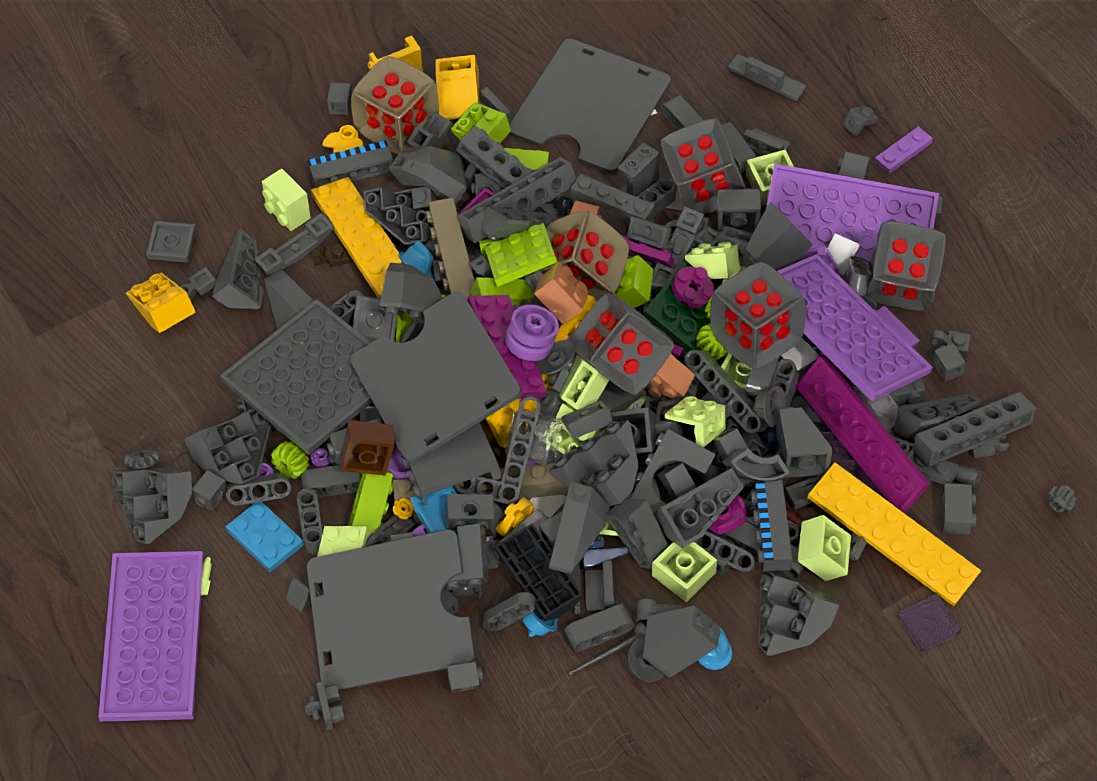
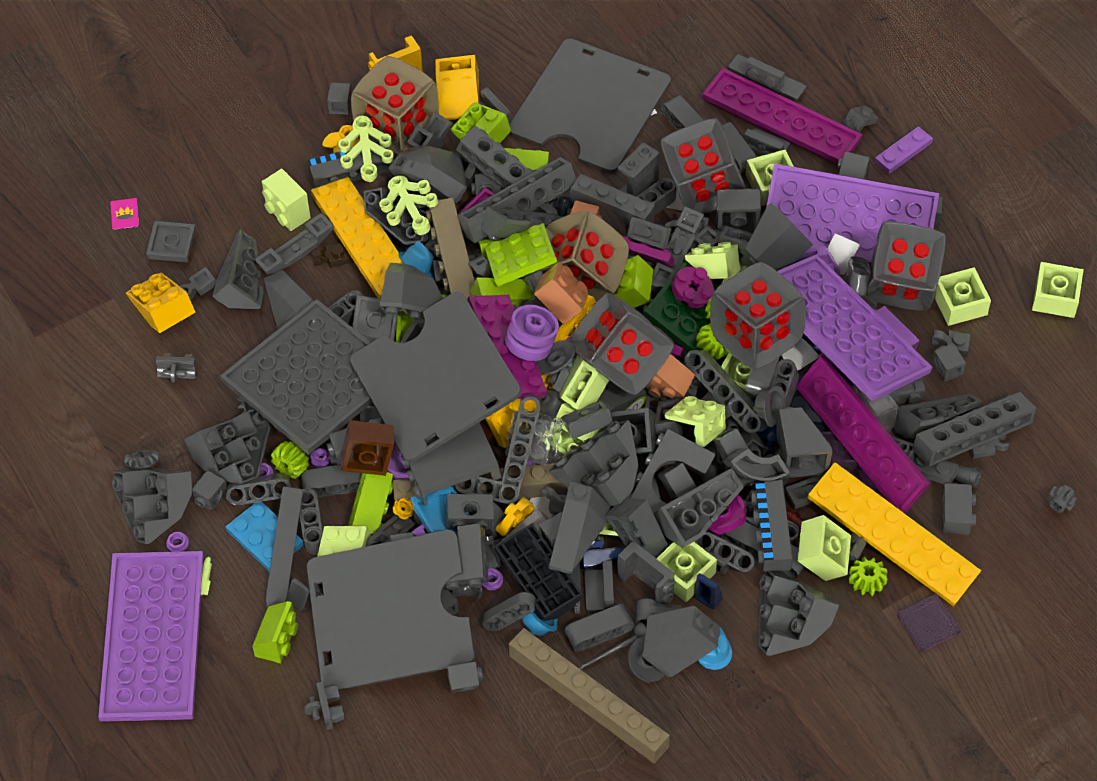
none -> dark pink sticker [110,198,139,230]
none -> dark grey hips [155,353,197,383]
none -> medium lavender plate [166,532,189,552]
none -> lime slope [253,601,298,663]
none -> dark grey piece [266,486,303,608]
none -> yellowish green plant [338,116,394,182]
none -> yellowish green plant [379,176,438,235]
none -> medium lavender plate [482,568,503,591]
none -> dark tan brick [509,628,670,764]
none -> dark grey piece [542,486,565,515]
none -> dark grey panel [618,541,675,605]
none -> dark blue slope [695,573,723,610]
none -> magenta plate [702,68,863,164]
none -> lime gear [849,556,888,596]
none -> yellowish green brick [934,267,991,326]
none -> yellowish green brick [1032,262,1084,318]

